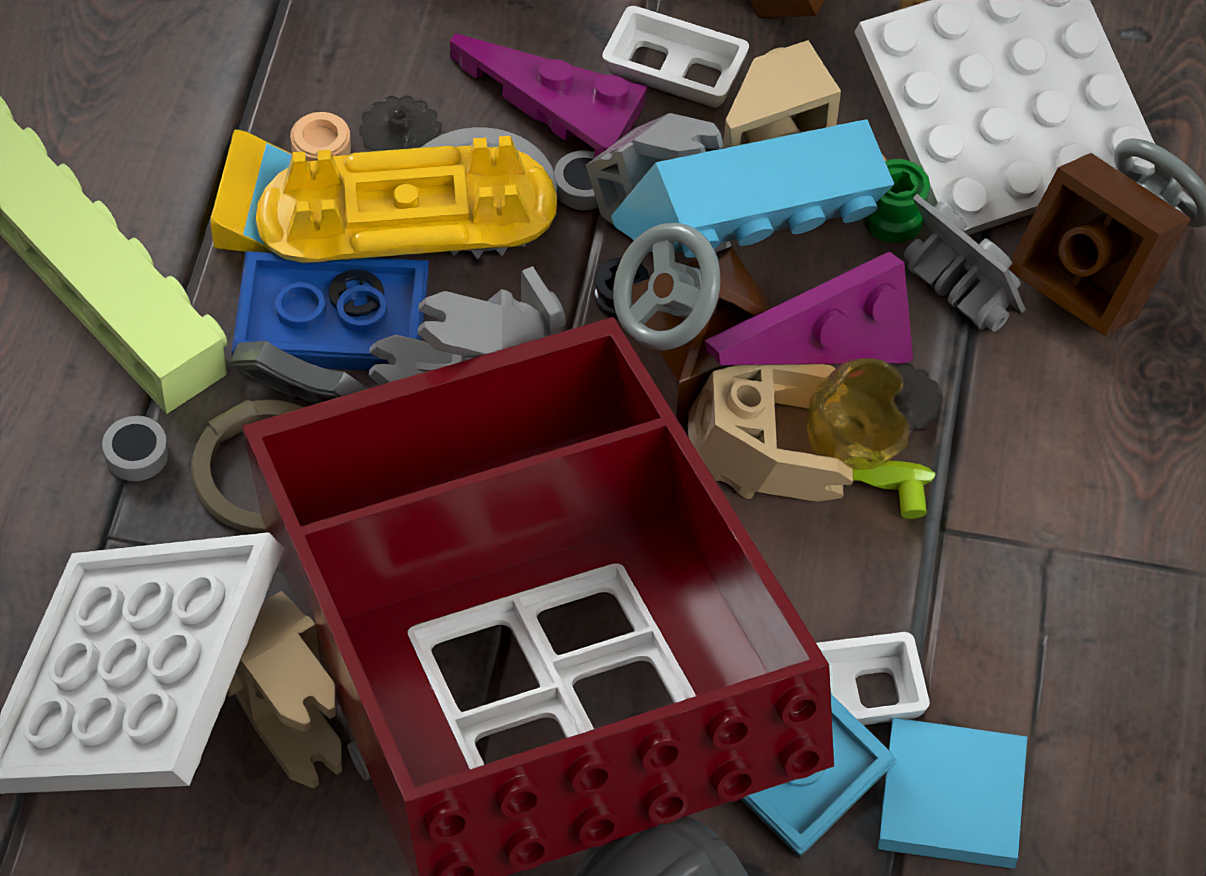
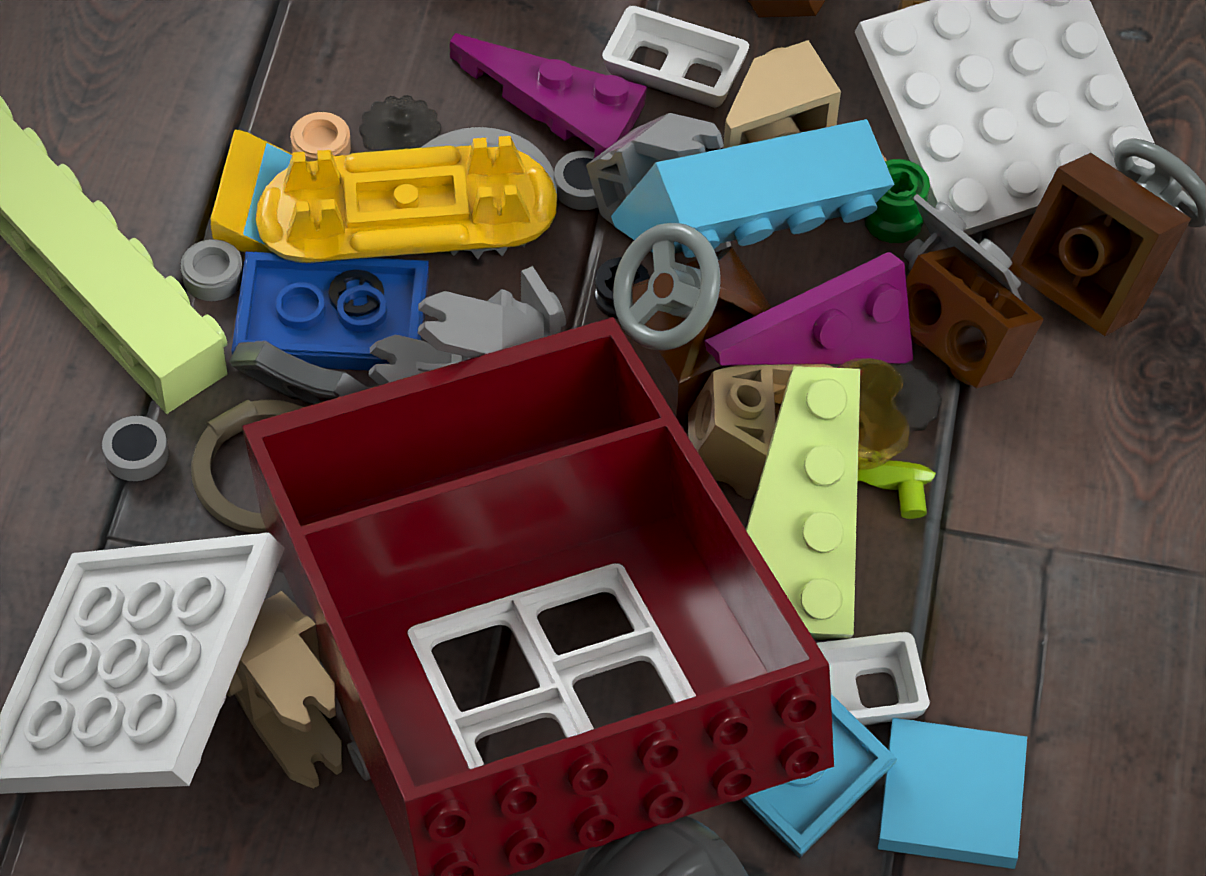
none -> light grey tile [181,239,243,301]
none -> yellowish green wedge [746,366,860,641]
none -> reddish brown brick [906,246,1044,389]

